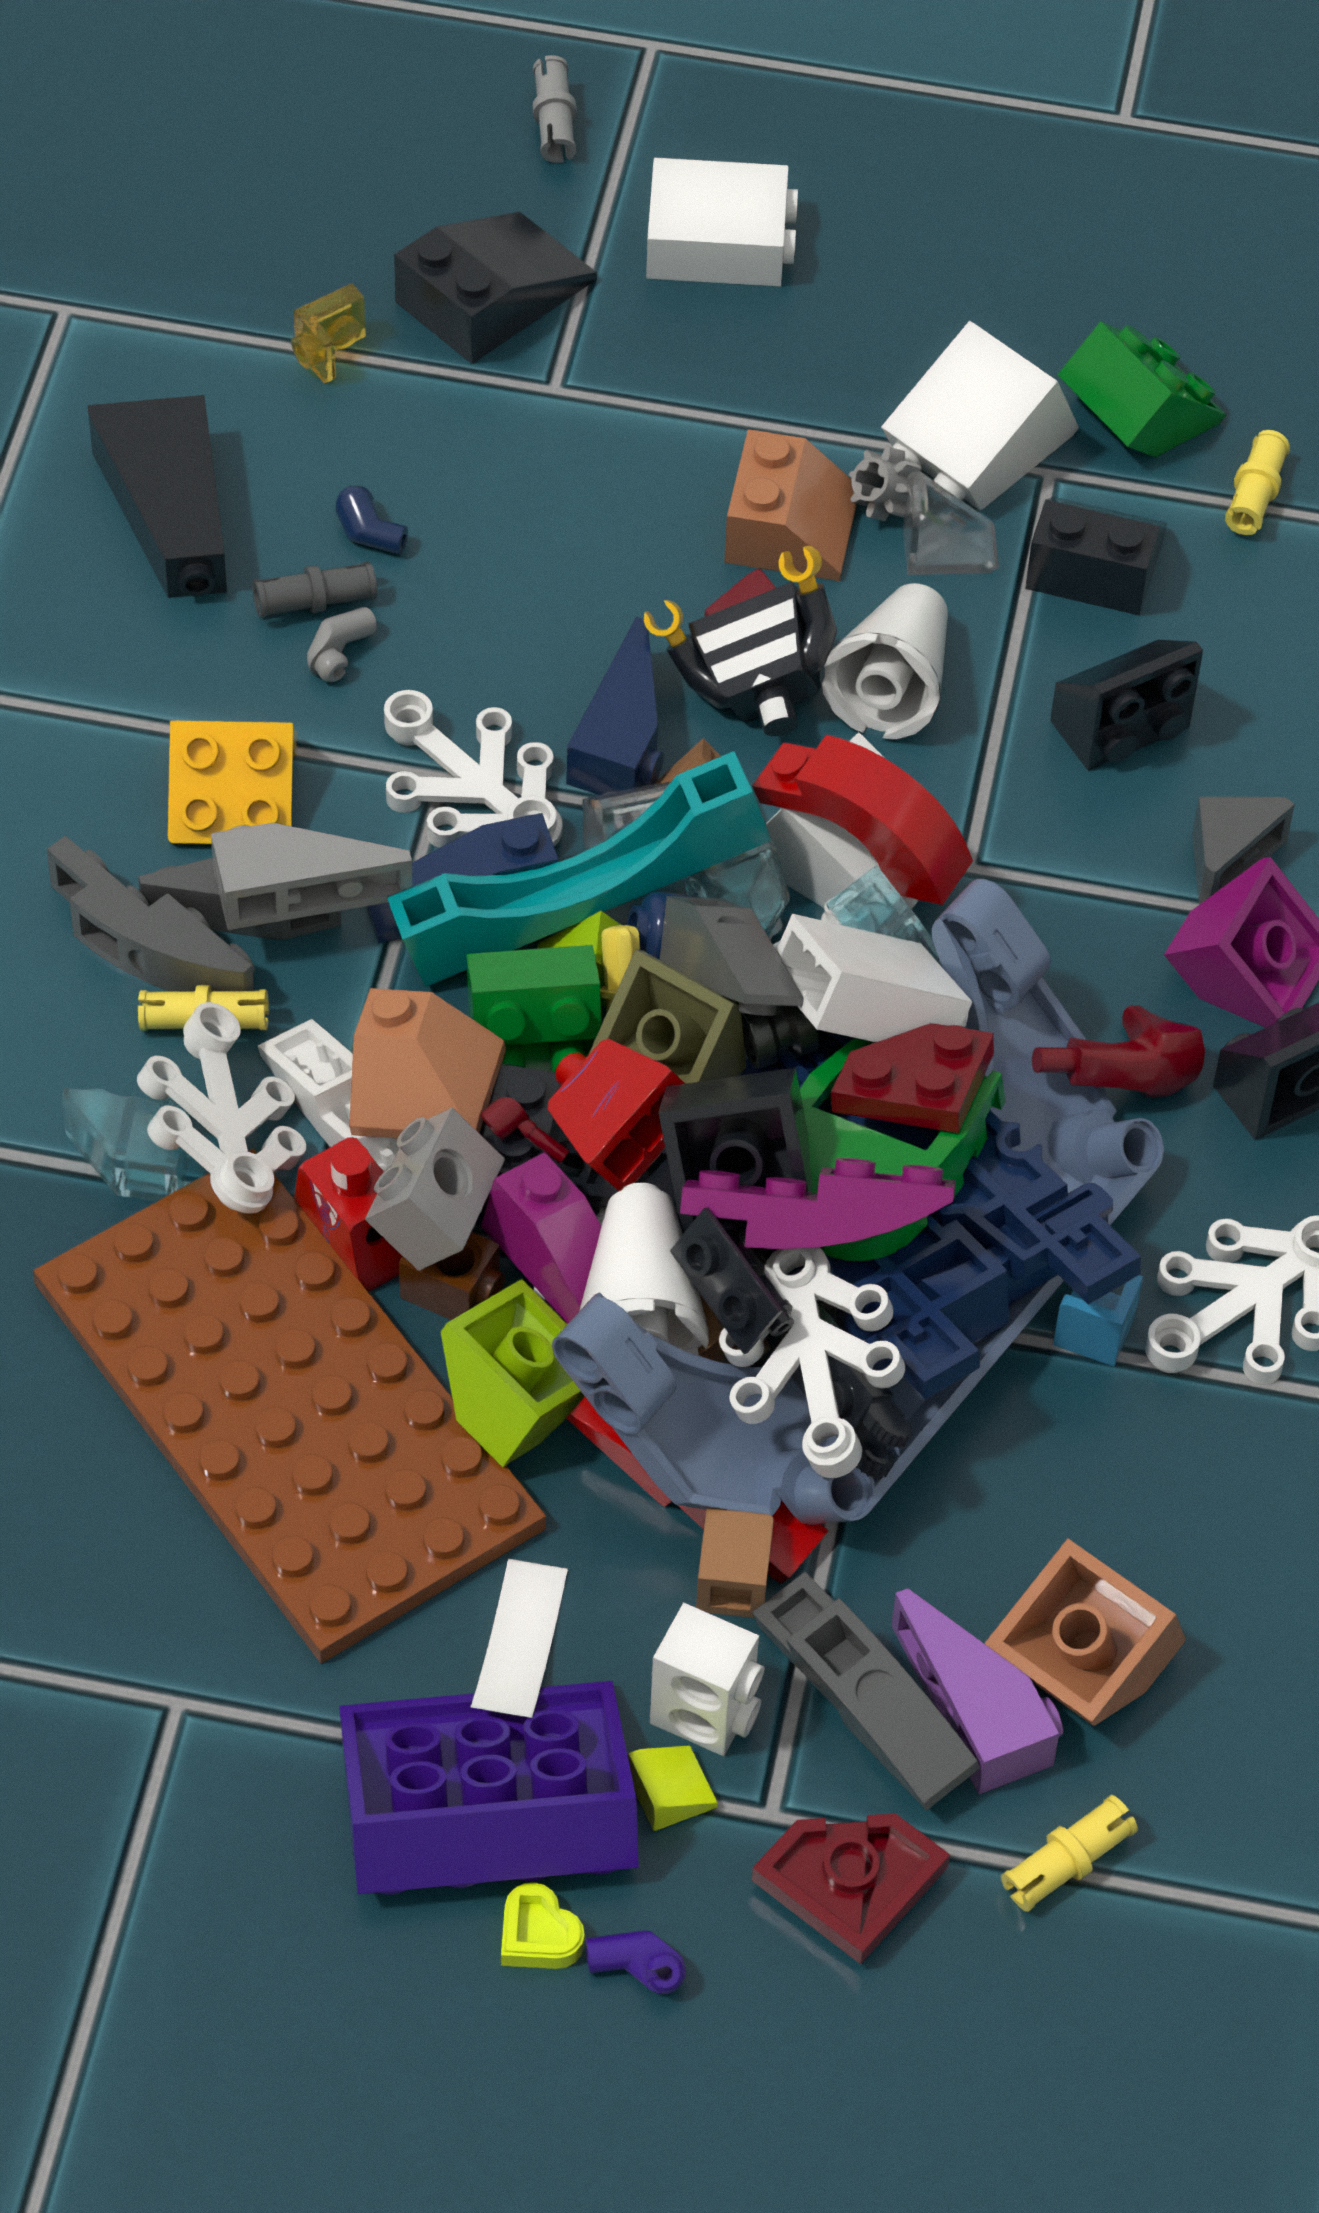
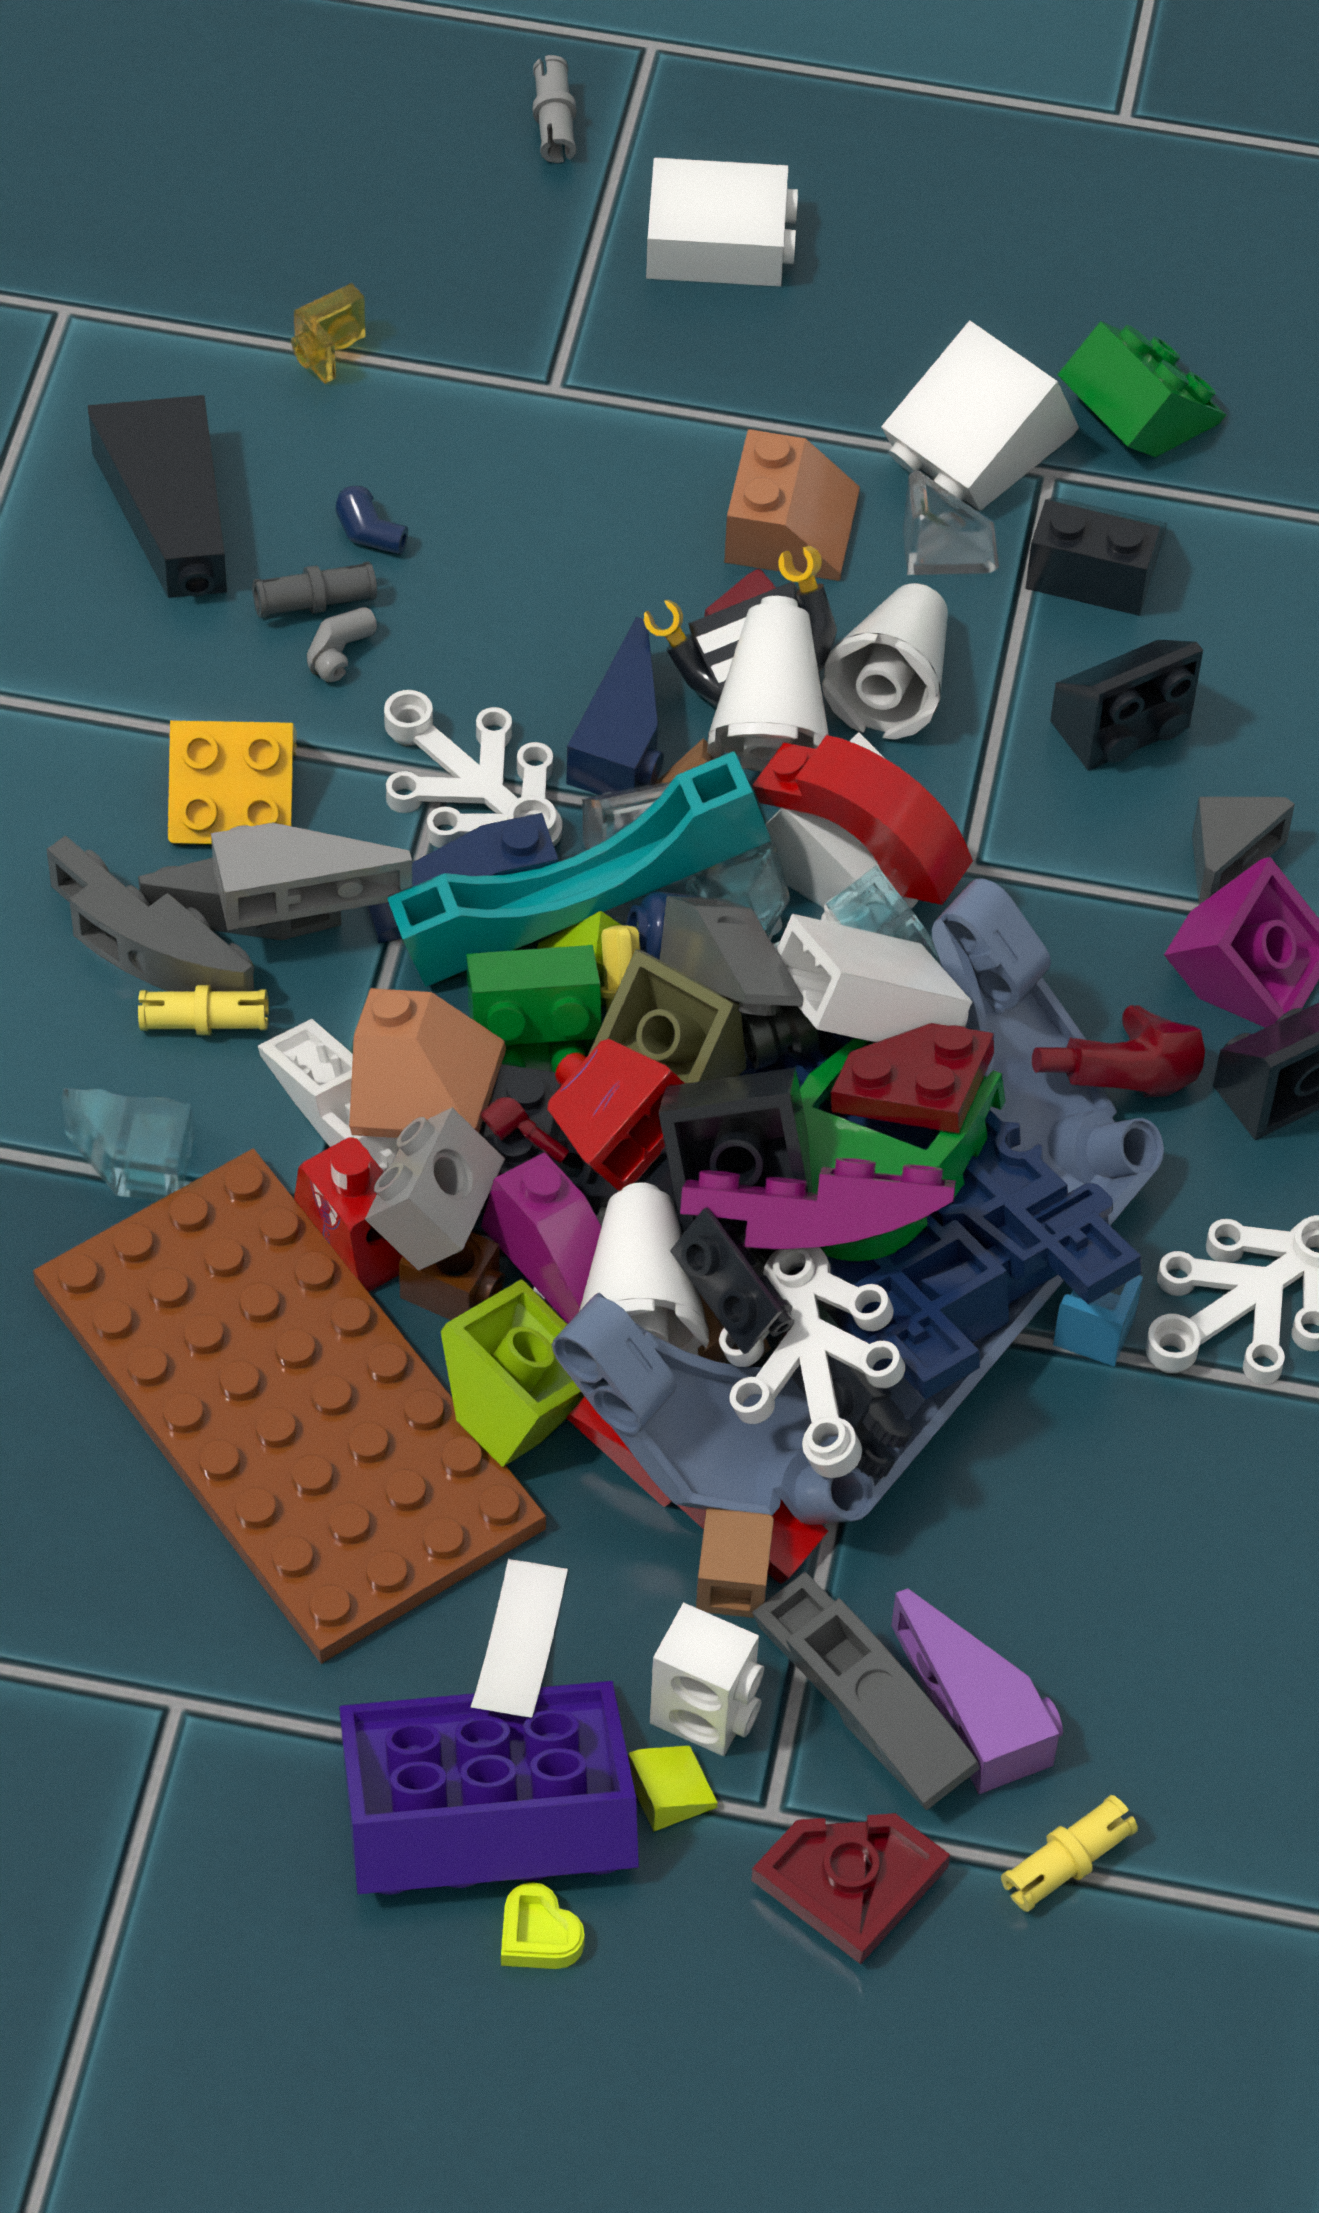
white plant [137,1002,306,1213] -> none
black slope [394,212,597,364] -> none
dark purple arm [585,1930,686,1994] -> none
light grey gear [849,446,923,521] -> none
nougat slope [984,1538,1186,1726] -> none
light yellow pin [1225,430,1290,535] -> none
none -> white cone [707,596,829,771]

